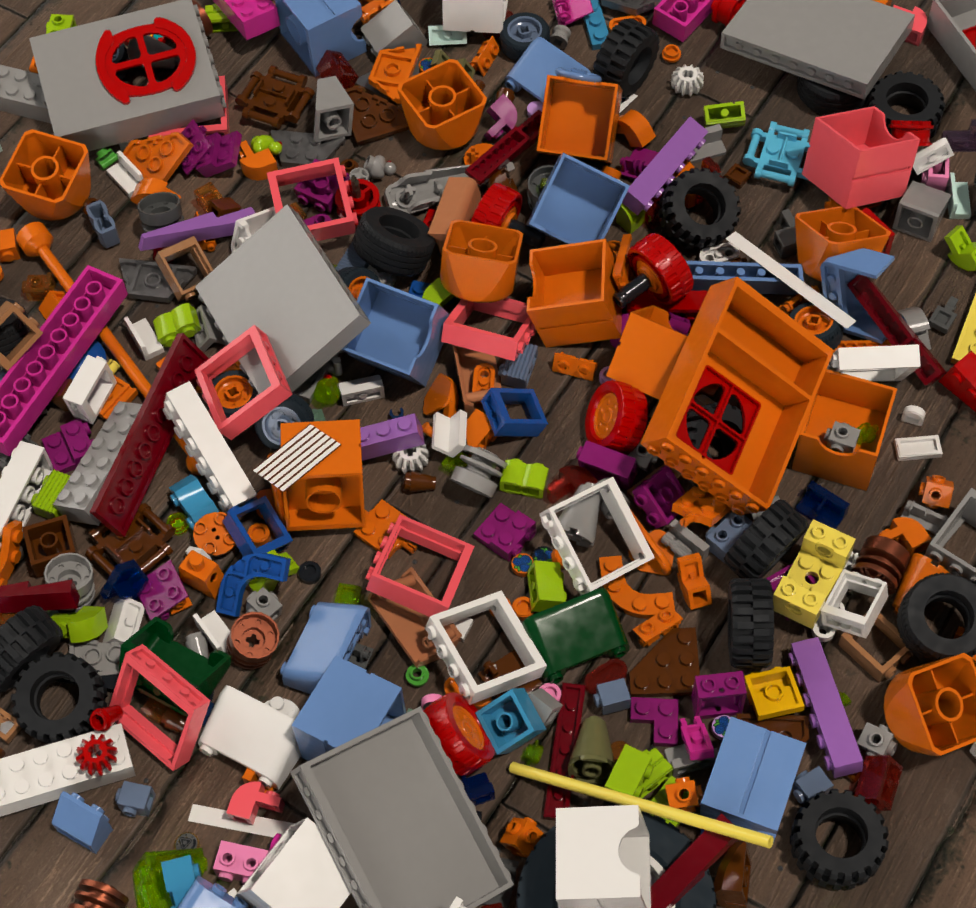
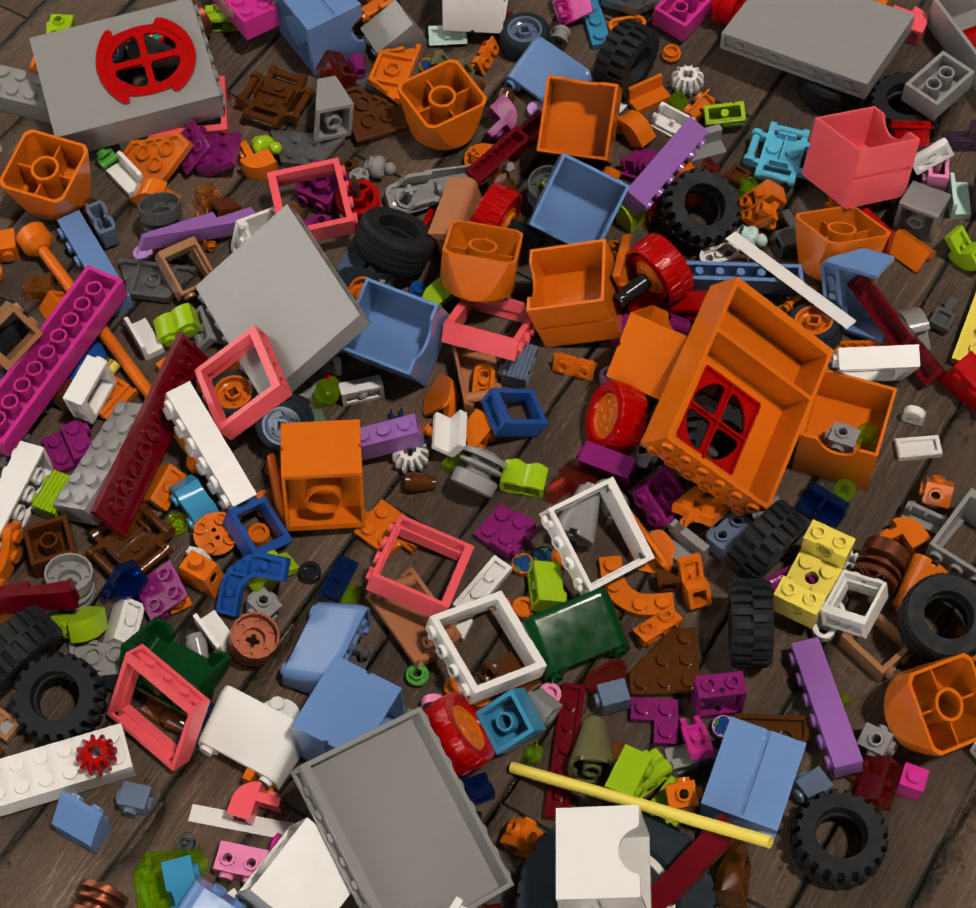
red cone [90,705,123,731] -> none
white sticker [252,424,341,492] -> none
medium blue plate [555,67,602,82] -> none
light grey axle [661,532,692,557] -> none
yellow plate [744,666,805,721] -> none
none -> medium blue brick [57,210,134,317]
none -> lavender tile [133,246,153,262]
none -> orange panel [141,463,186,512]
none -> clear blue panel [317,554,359,603]
none -> magenta cone [347,52,366,78]
none -> white plate [452,555,512,619]
none -> orange panel [627,73,671,114]
none -> white hinge [651,102,695,139]
none -> reddish brown slope [655,568,681,593]
none -> clear neon green plate [668,92,688,111]
none -> orange hinge [681,88,715,122]
none -> light aqua animal [736,224,768,248]
none -> orange slope [738,179,787,216]
none -> clear neon green plate [739,176,758,194]
none -> orange hips [741,200,779,231]
none -> clear neon green plate [834,479,856,501]
none -> orange panel [889,229,937,272]
none -> dark pink brick [894,762,930,802]
none -> light grey brick [901,51,975,121]

